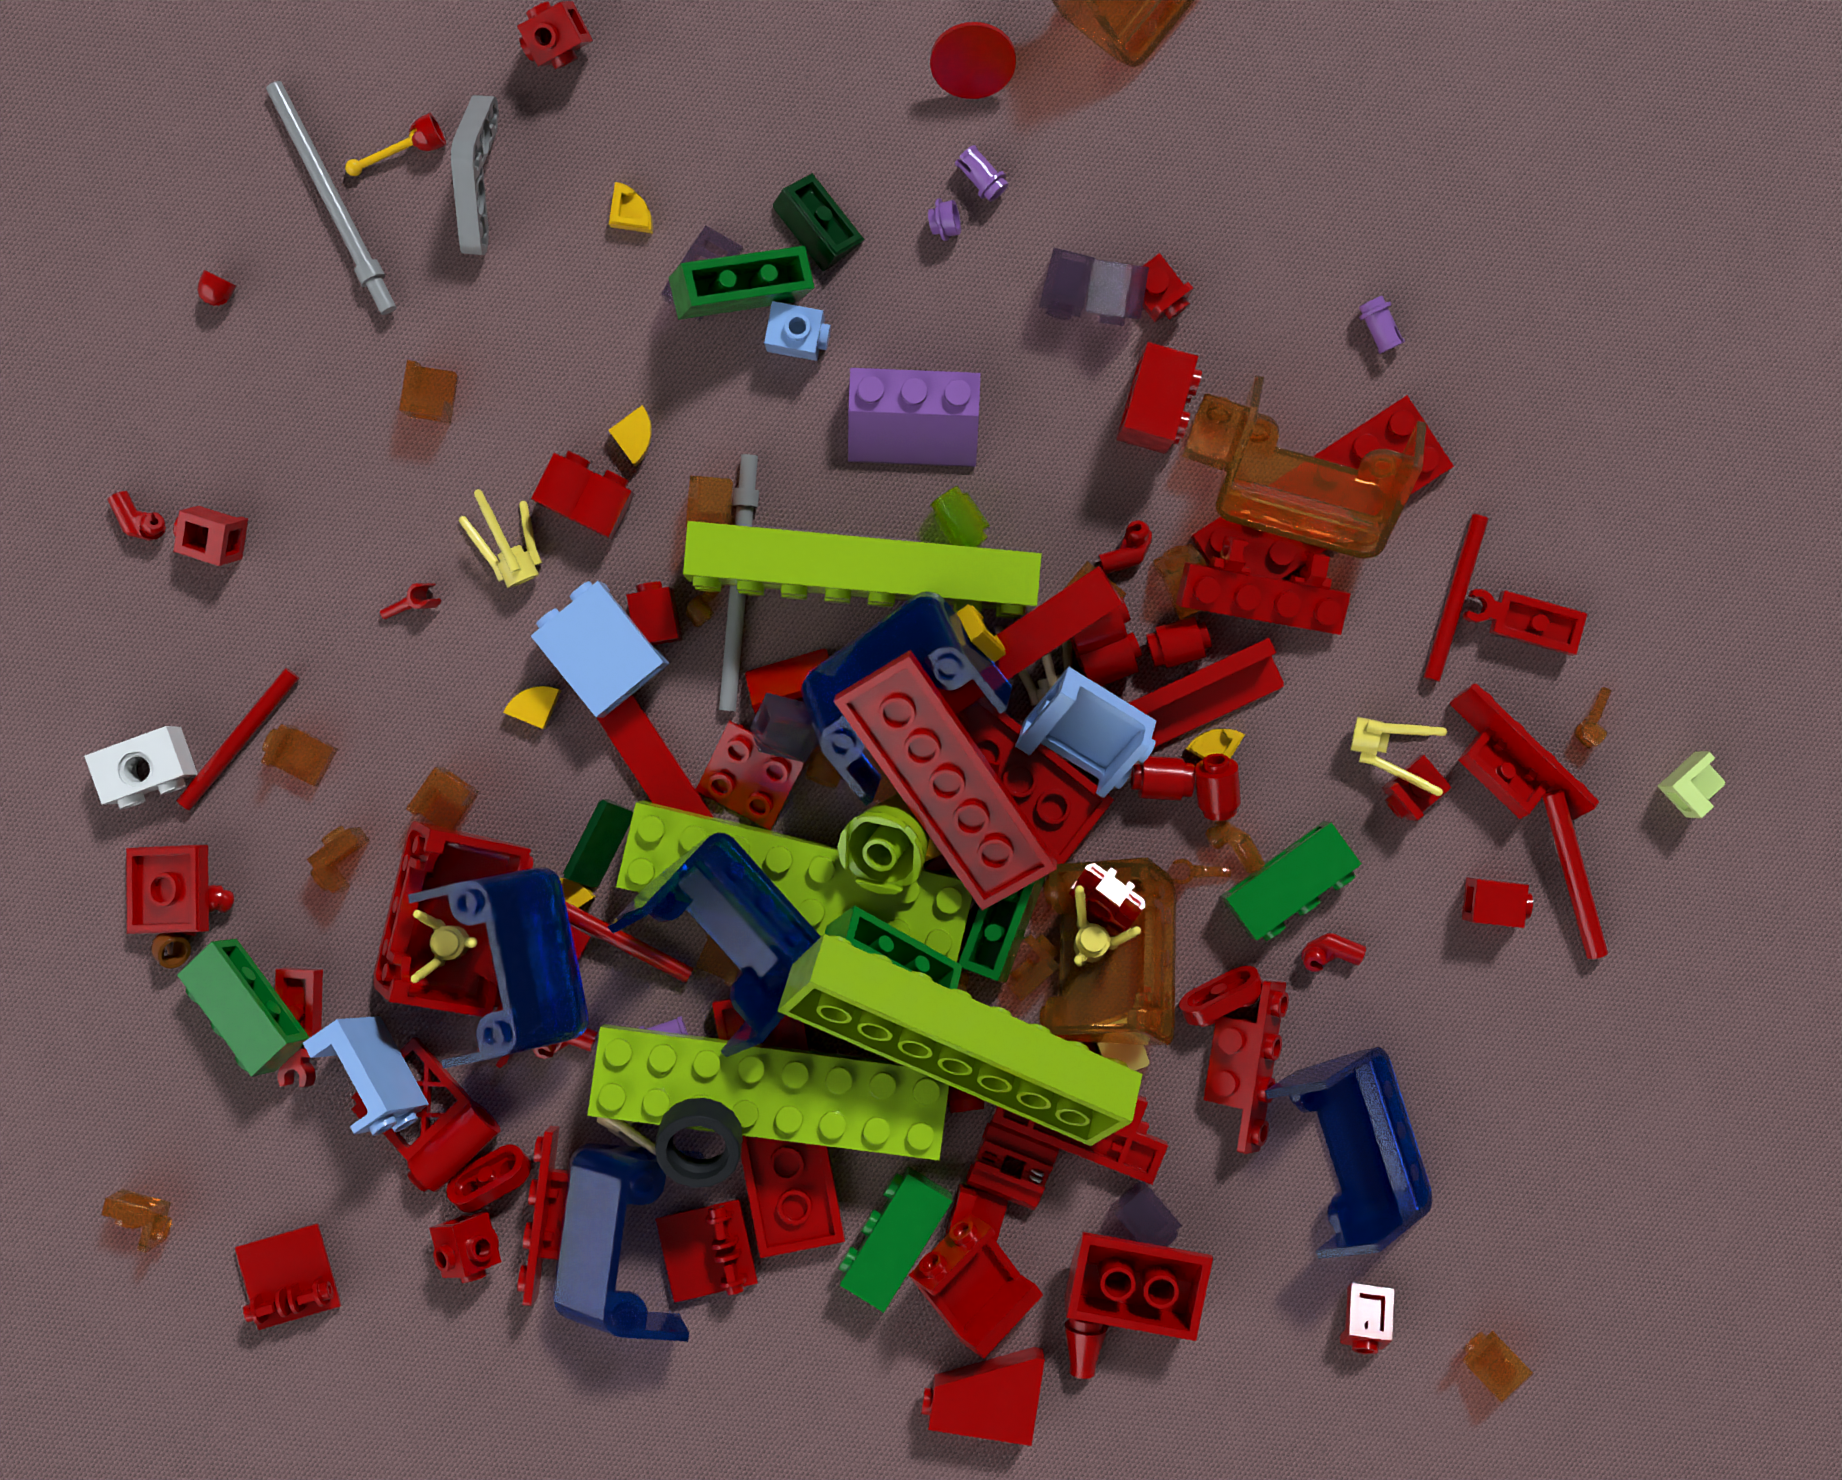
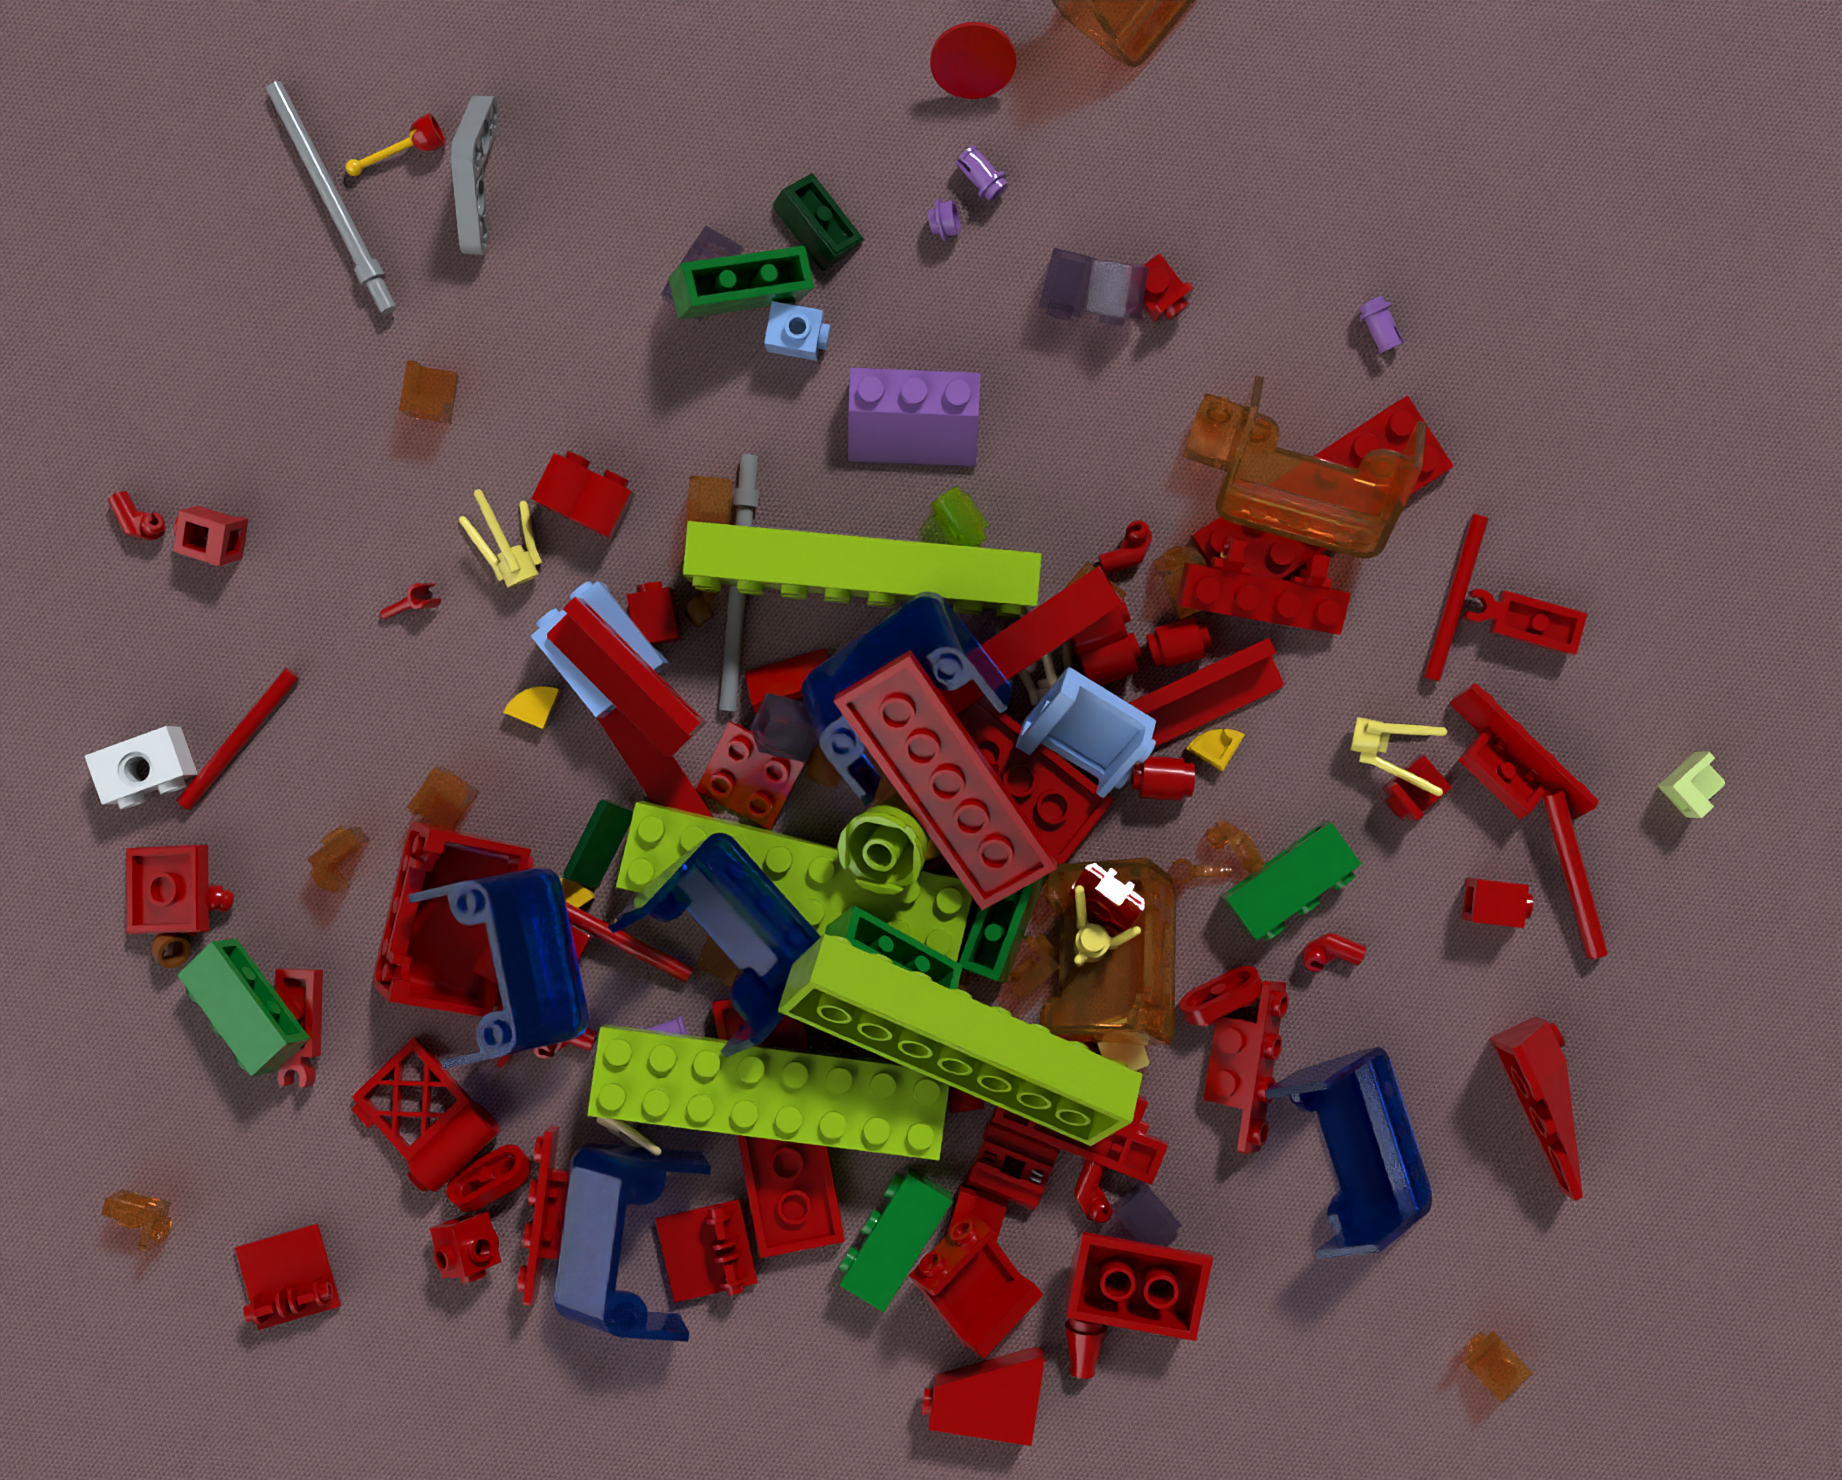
red hinge [197,270,236,306] -> none
clear orange bracket [261,724,338,786] -> none
light blue panel [303,1016,429,1136] -> none
light yellow plant [411,910,477,983] -> none
red brick [517,1,593,70] -> none
yellow tile [608,405,652,466] -> none
yellow tile [609,182,653,233] -> none
black tyre [655,1098,743,1188] -> none
yellow tile [957,604,1006,662] -> none
red brick [1116,342,1202,454] -> none
red brick [1195,754,1241,821] -> none
bracket [1340,1283,1394,1354] -> none
clear orange hand [1574,687,1612,749] -> none
none -> red panel [547,597,707,758]
none -> red arm [1073,1159,1113,1223]
none -> red wedge [1490,1016,1583,1201]

